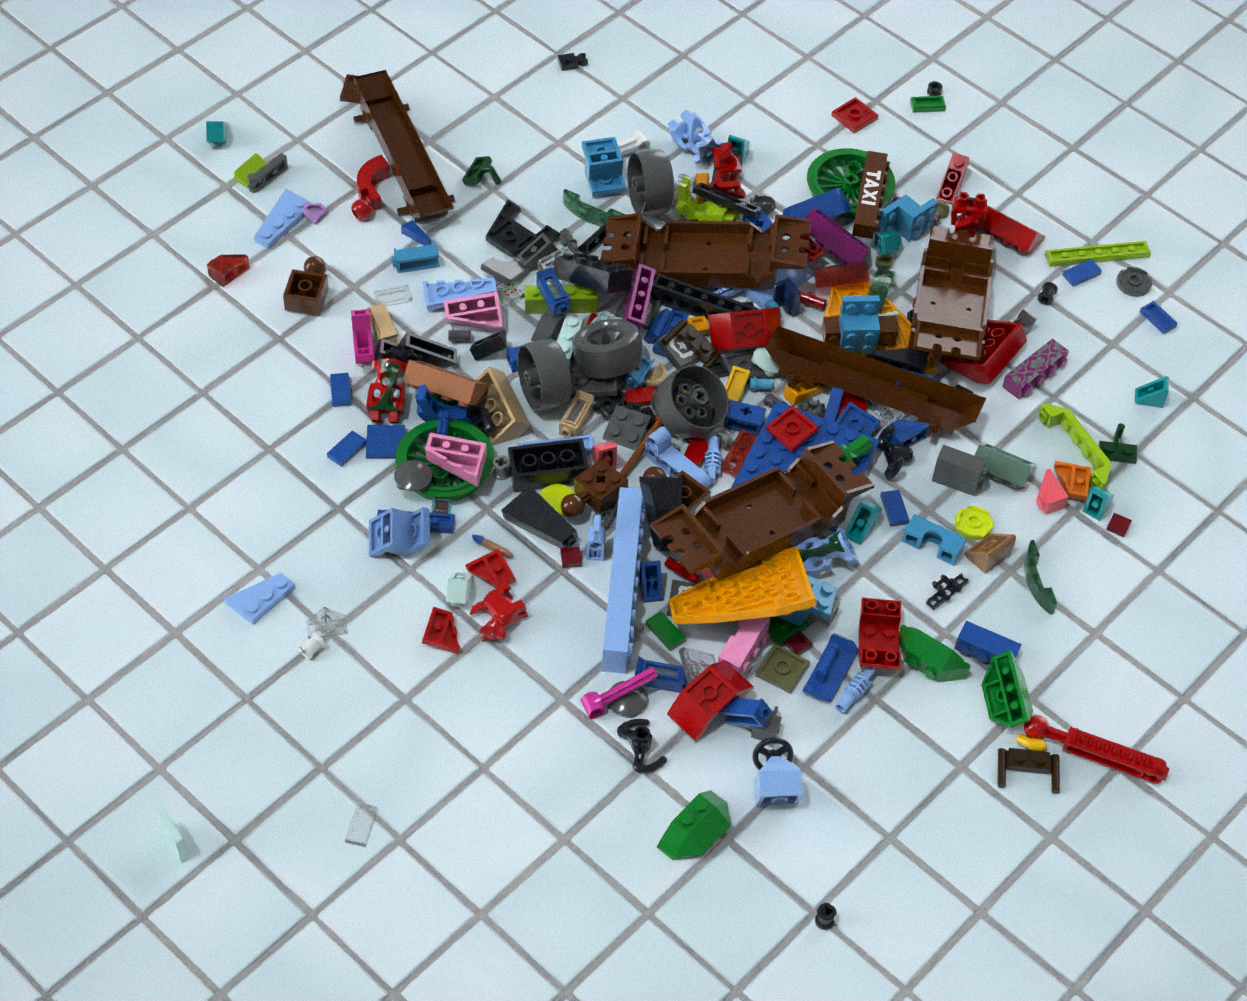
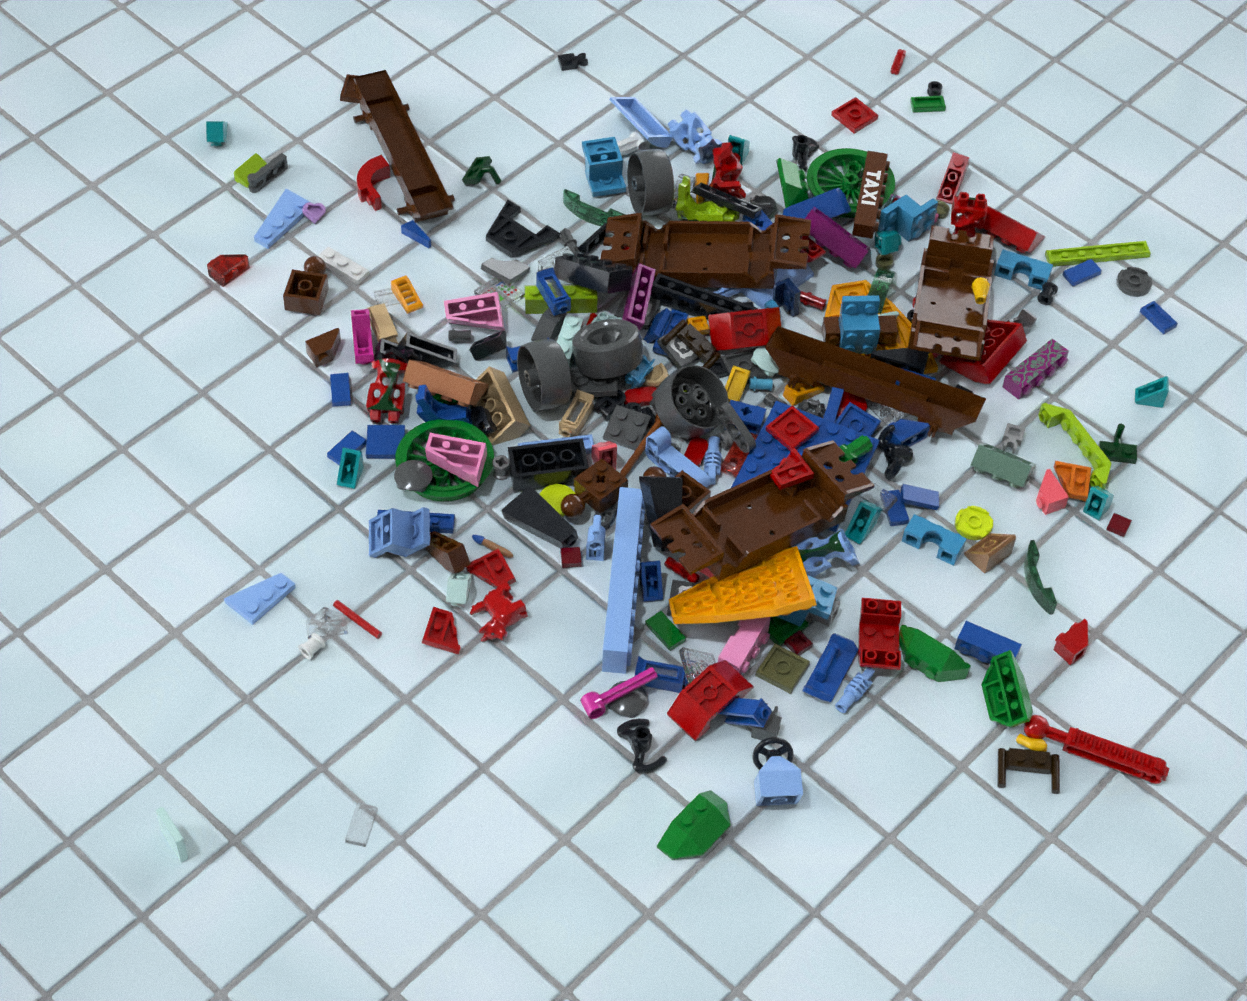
red piece [351,199,373,221] -> none
dark azure window [391,241,440,273] -> none
light blue wing [422,278,497,311] -> none
clear light blue tile [431,497,452,514] -> none
blue axle [437,411,449,436] -> none
dark grey slope [517,233,561,268] -> none
clear red brick [813,261,869,288] -> none
black bush [815,903,837,930] -> none
black piece [926,573,969,610] -> none
dark grey brick [932,445,988,496] -> none
none -> reddish brown slope [305,328,341,368]
none -> white plate [318,247,369,285]
none -> red bar [333,600,382,639]
none -> teal slope [336,447,364,489]
none -> light orange slope [391,275,423,314]
none -> reddish brown slope [425,531,471,573]
none -> light blue slope [609,97,673,148]
none -> dark grey beam [716,402,756,453]
none -> red wing [770,448,814,490]
none -> green wedge [776,158,809,208]
none -> black piece [792,135,819,172]
none -> clear tile [858,480,898,514]
none -> red axle [890,49,906,75]
none -> tile [901,484,939,510]
none -> yellow cone [972,277,990,304]
none -> dark azure arch [994,249,1053,290]
none -> light grey plate [1002,423,1025,454]
none -> red slope [1053,619,1088,666]

